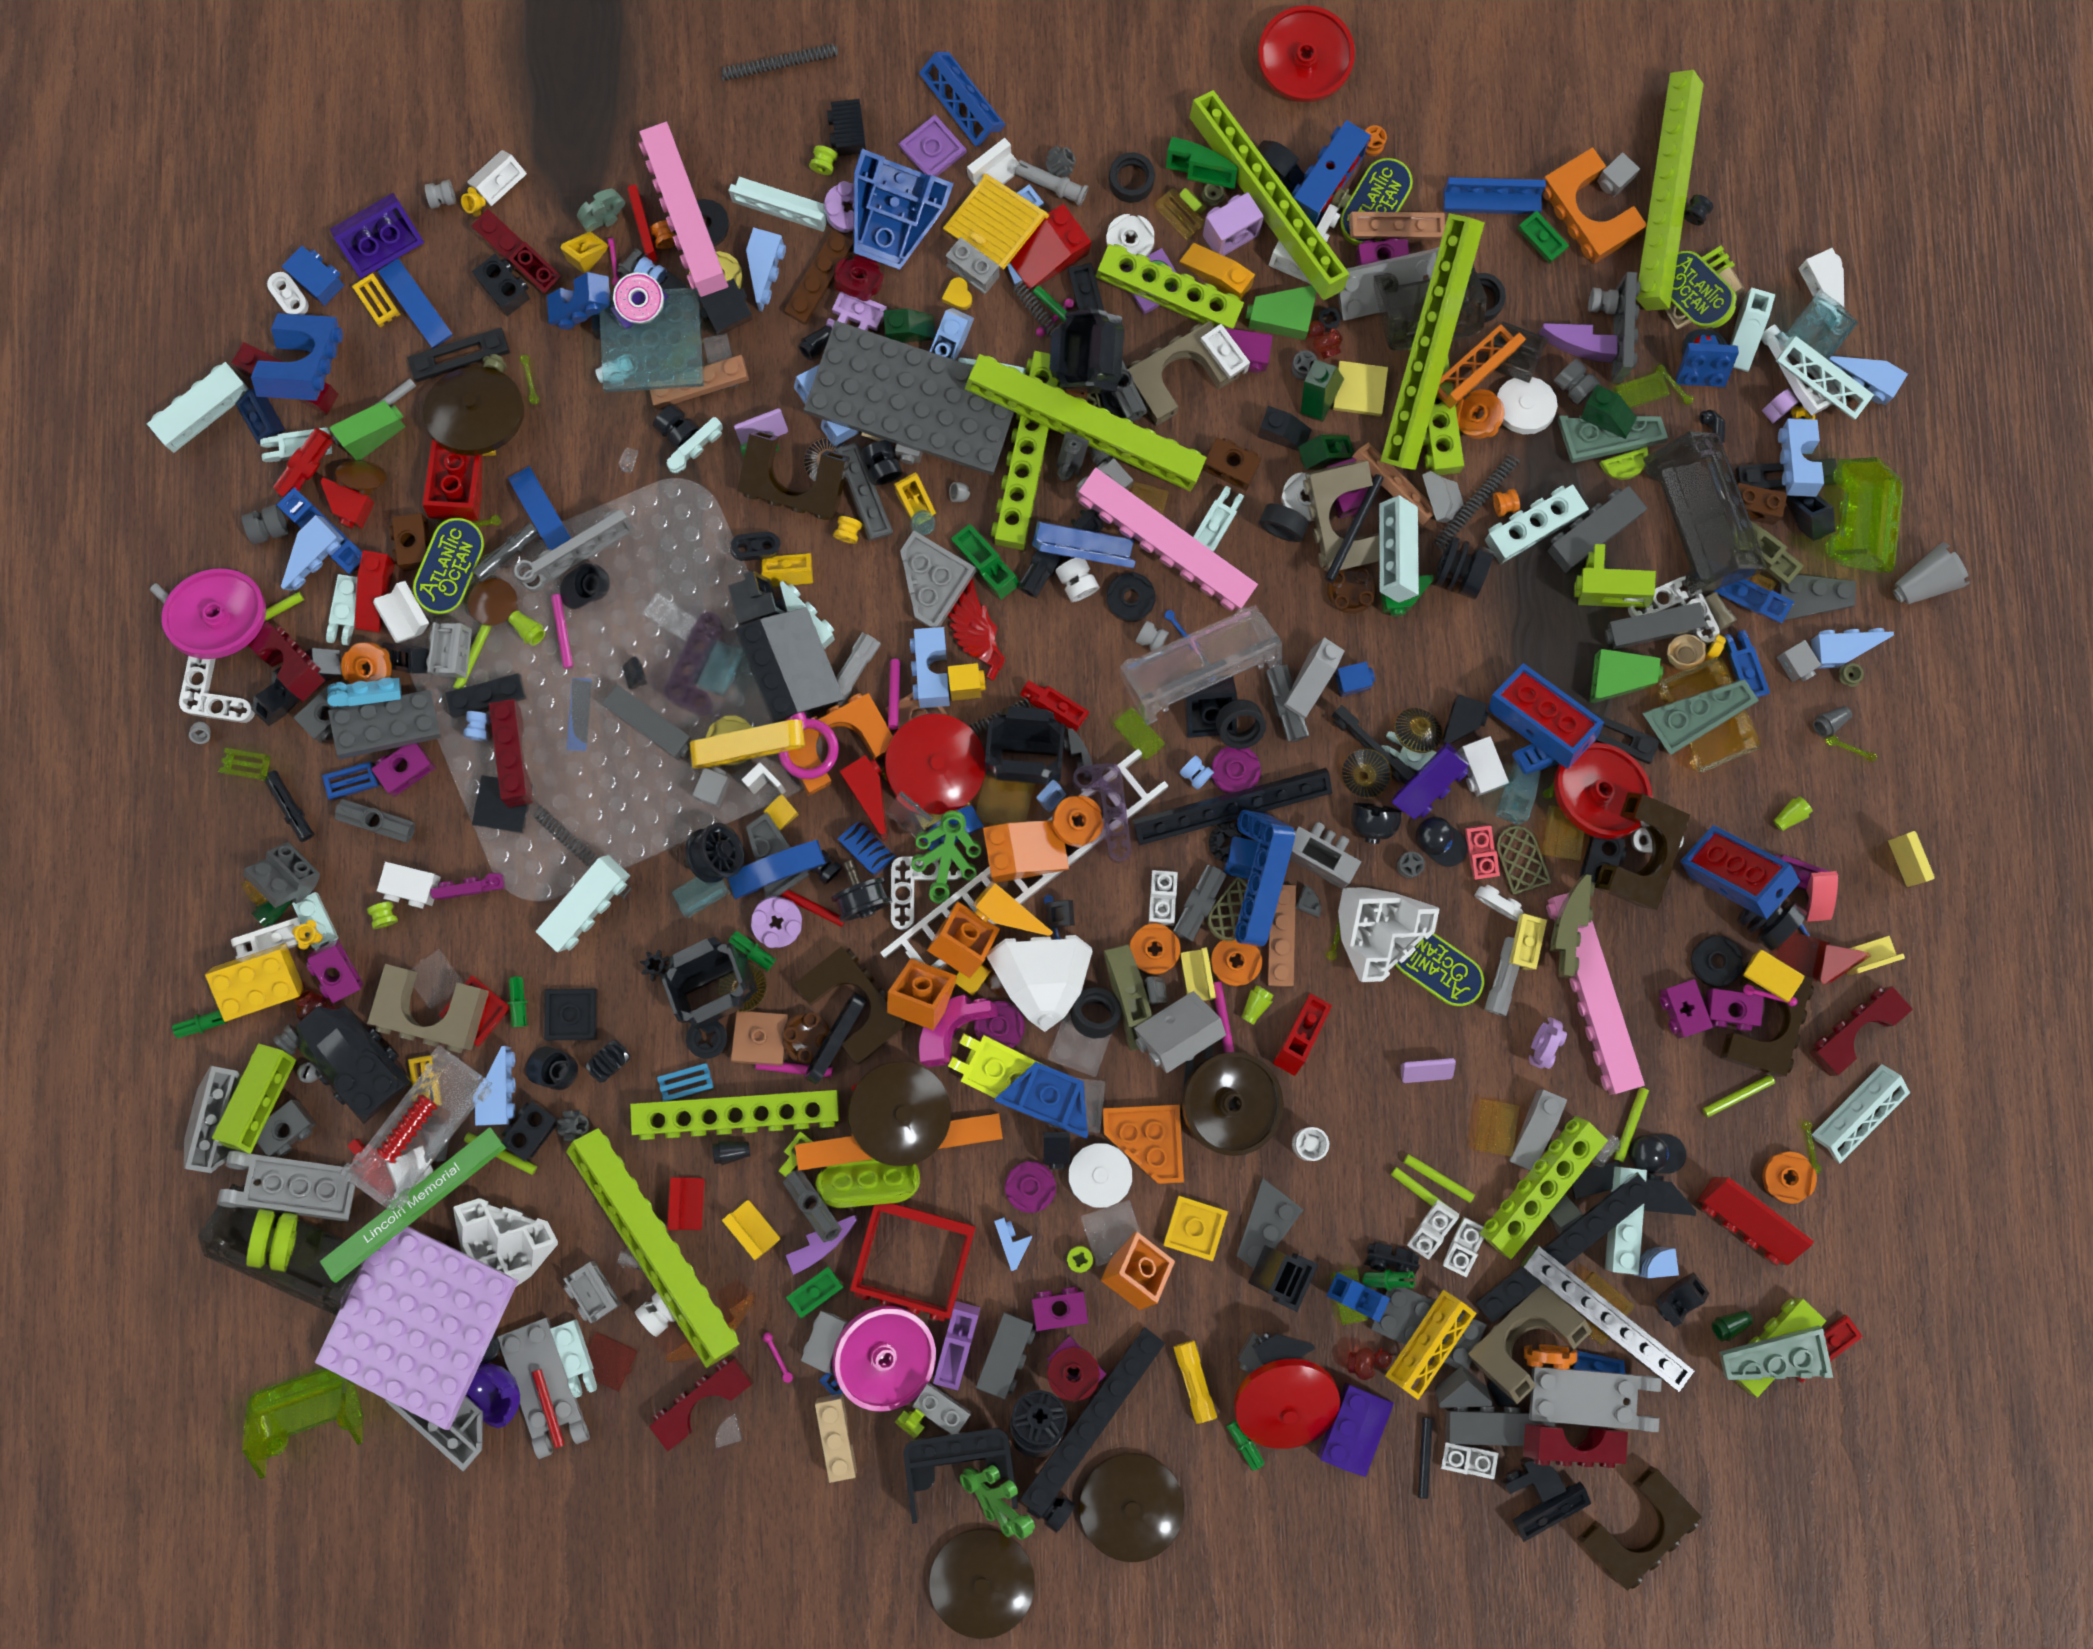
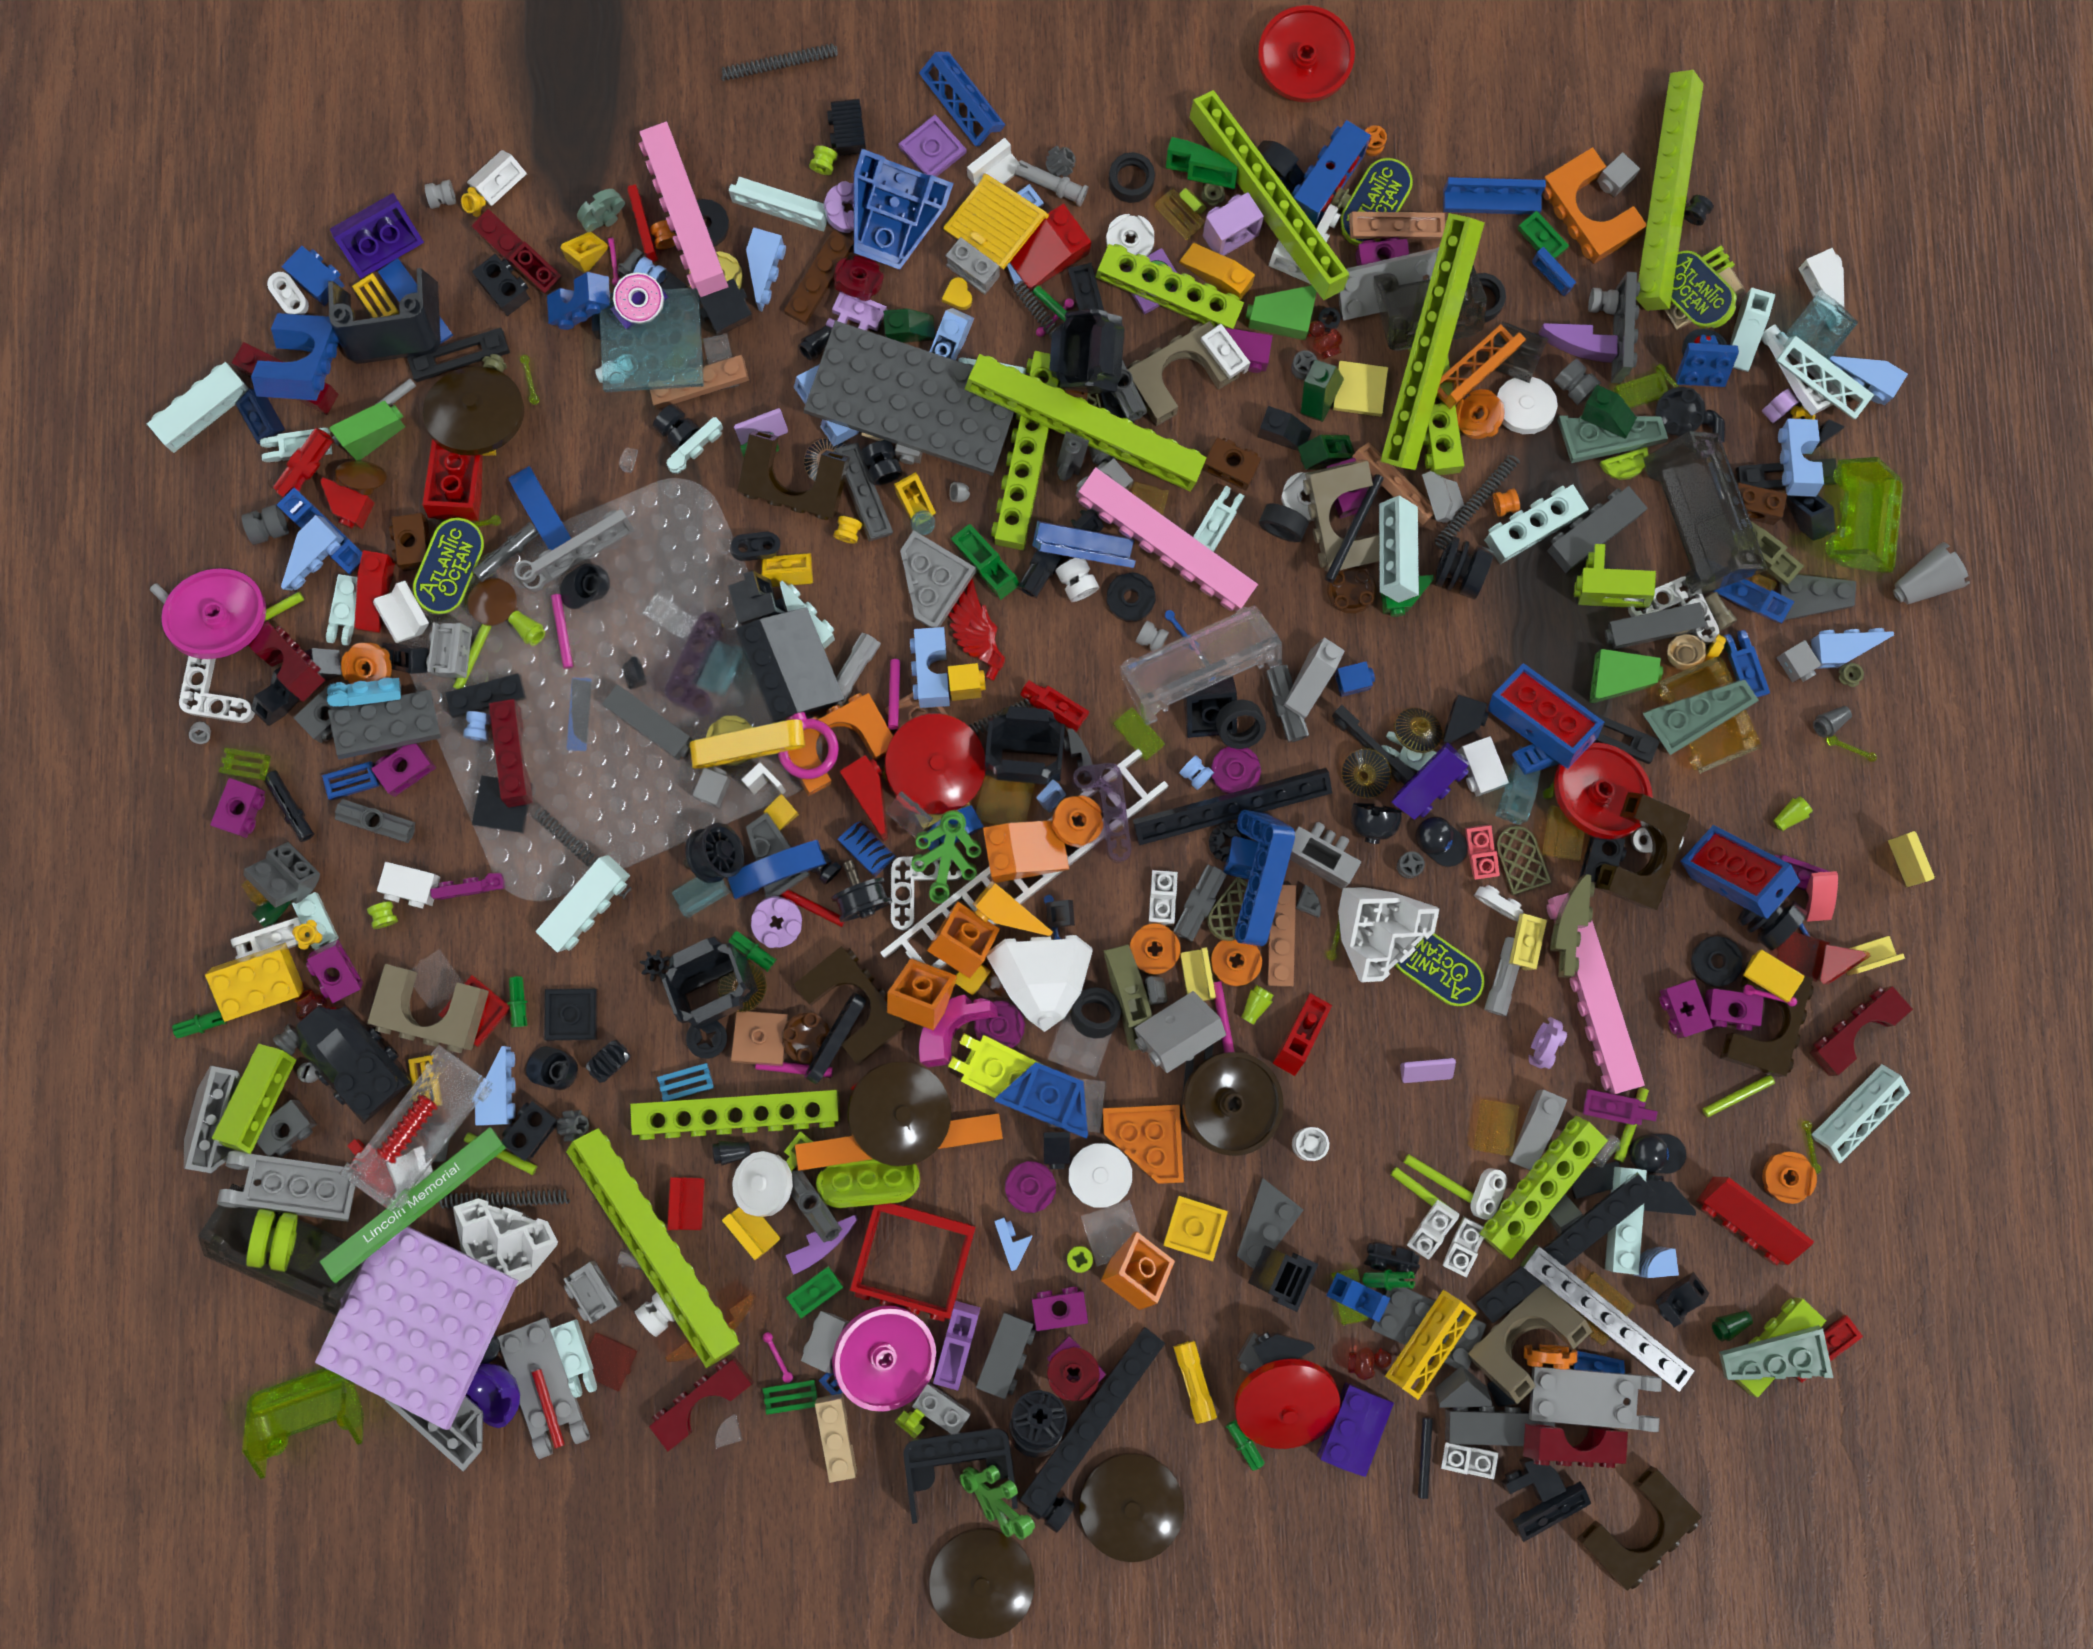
none -> magenta brick [210,778,265,838]
none -> black windscreen [328,268,441,364]
none -> dark grey piece [439,1189,570,1209]
none -> white wheel [733,1151,793,1217]
none -> green tile [763,1379,818,1415]
none -> white plate [1470,1168,1507,1220]
none -> blue tile [1532,247,1576,296]
none -> magenta hinge [1583,1089,1658,1125]
none -> black dish [1655,387,1706,436]
none -> black slope [1815,419,1845,449]

